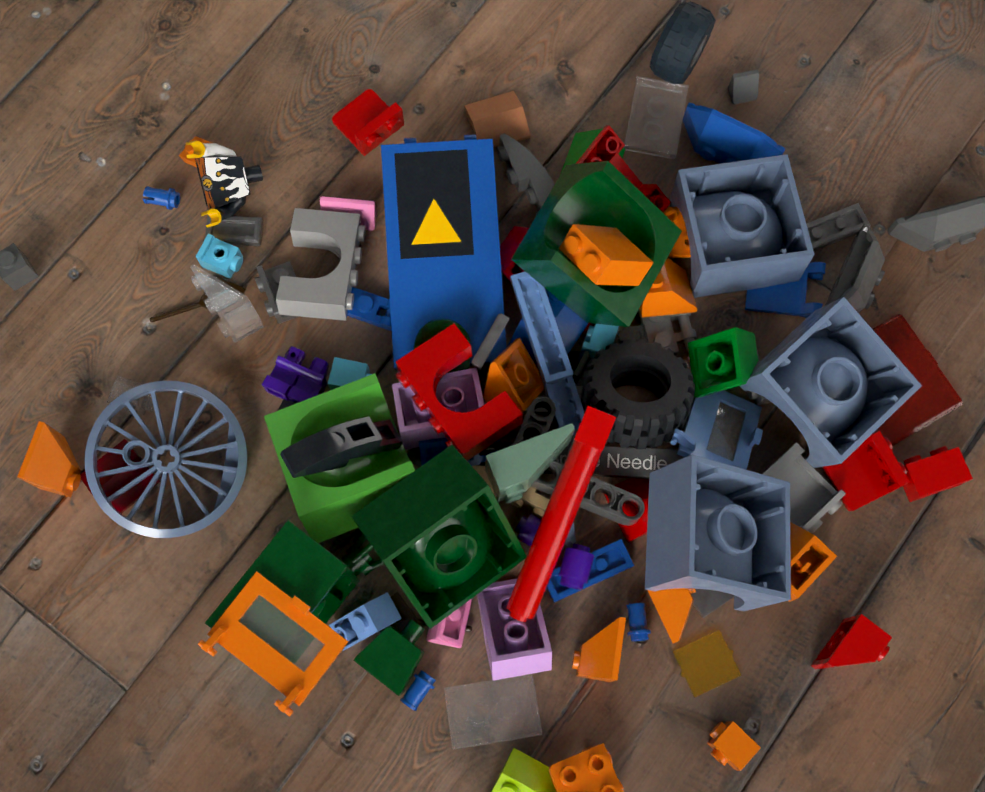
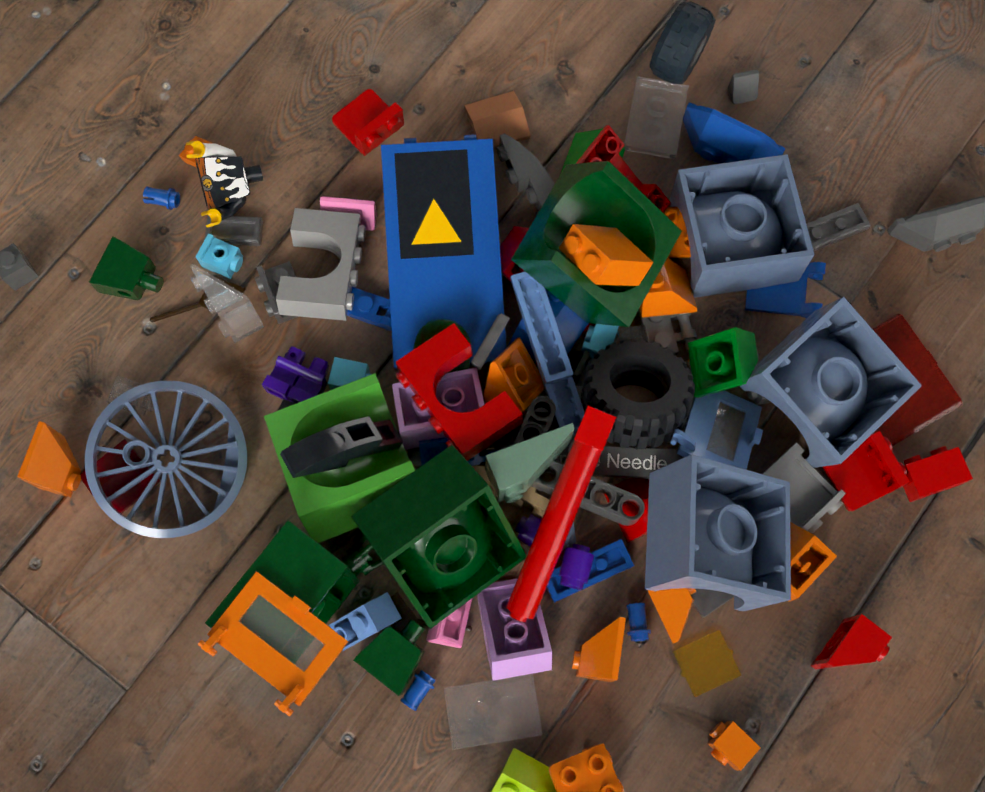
dark grey wedge [825,224,885,313] -> none
none -> dark green torso [89,236,164,300]

